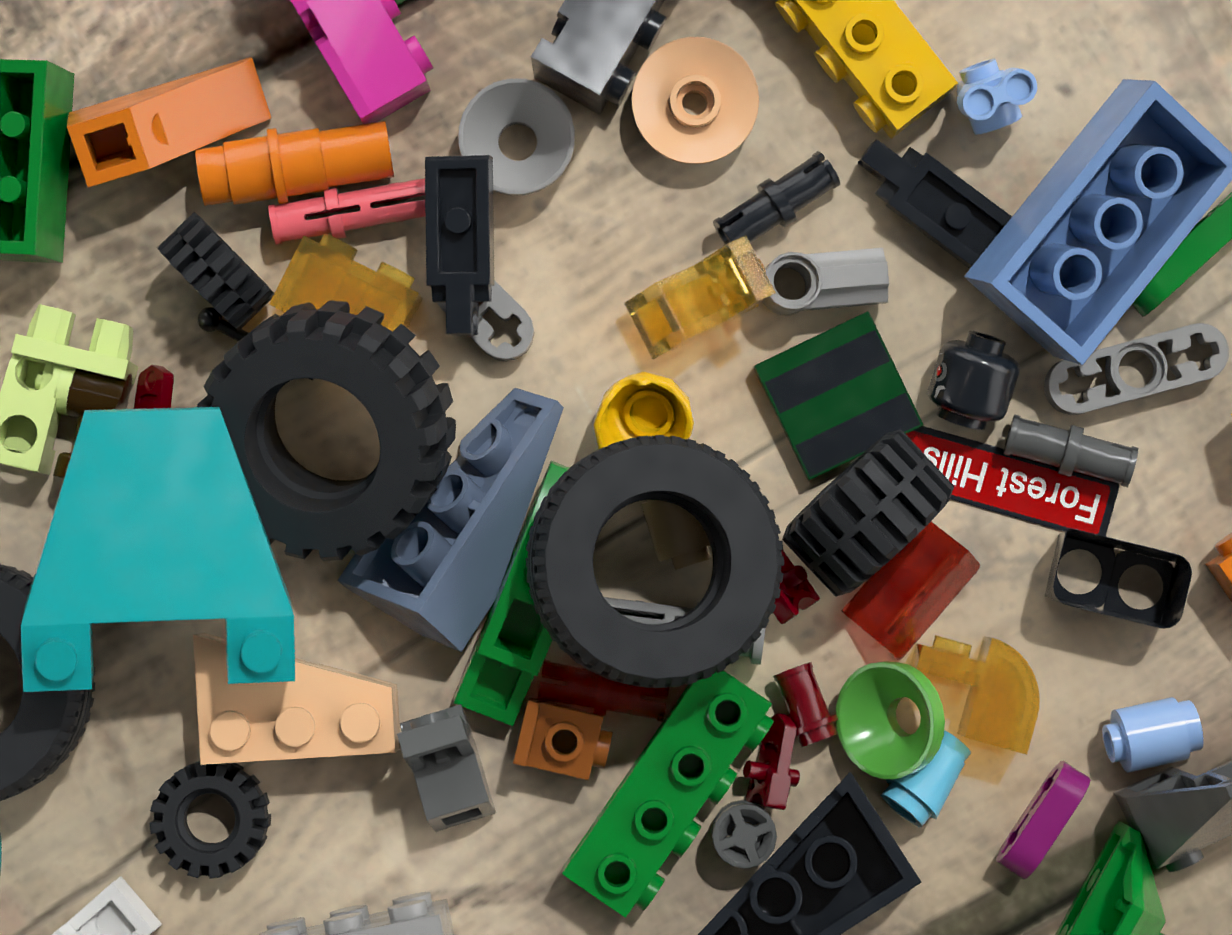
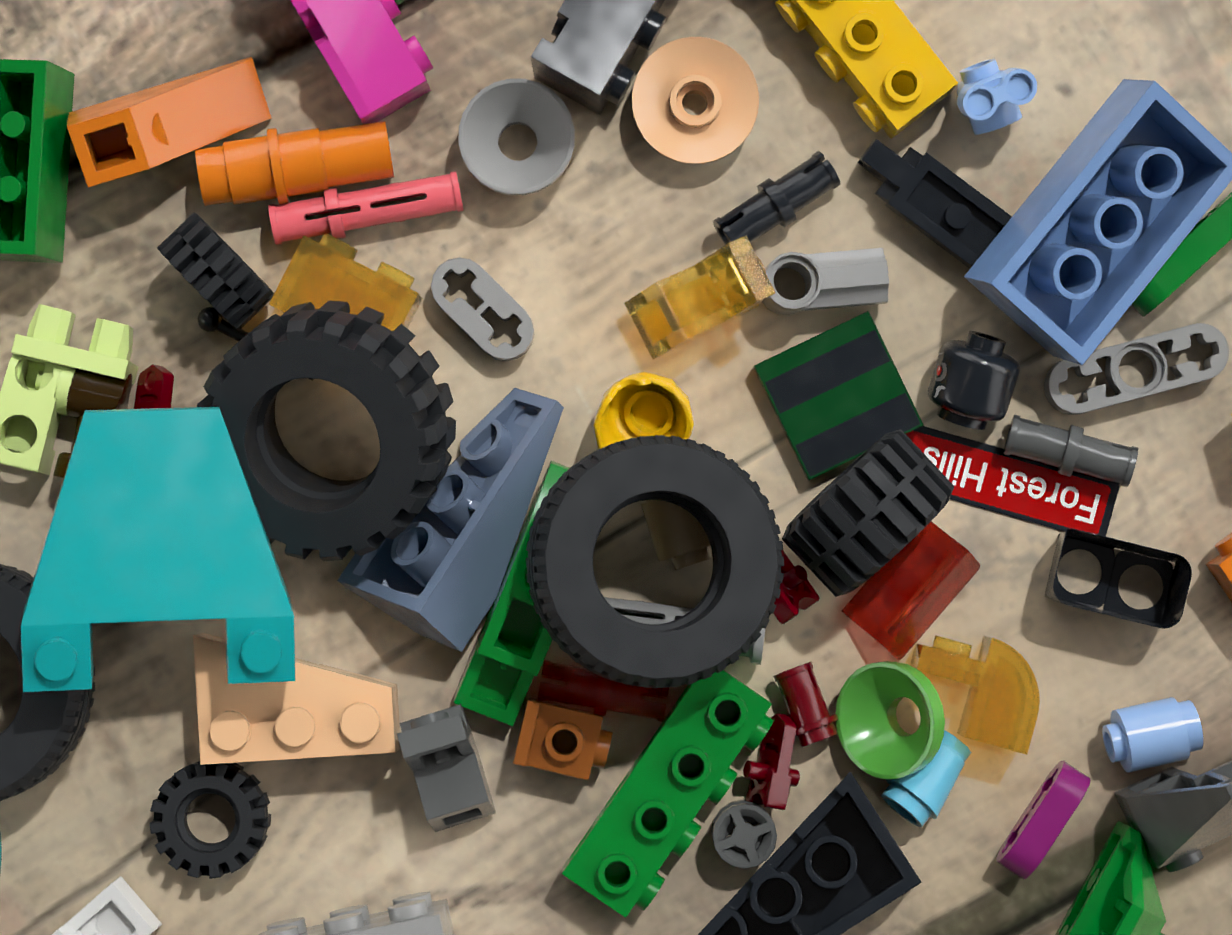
black hinge [425,155,495,336] -> none

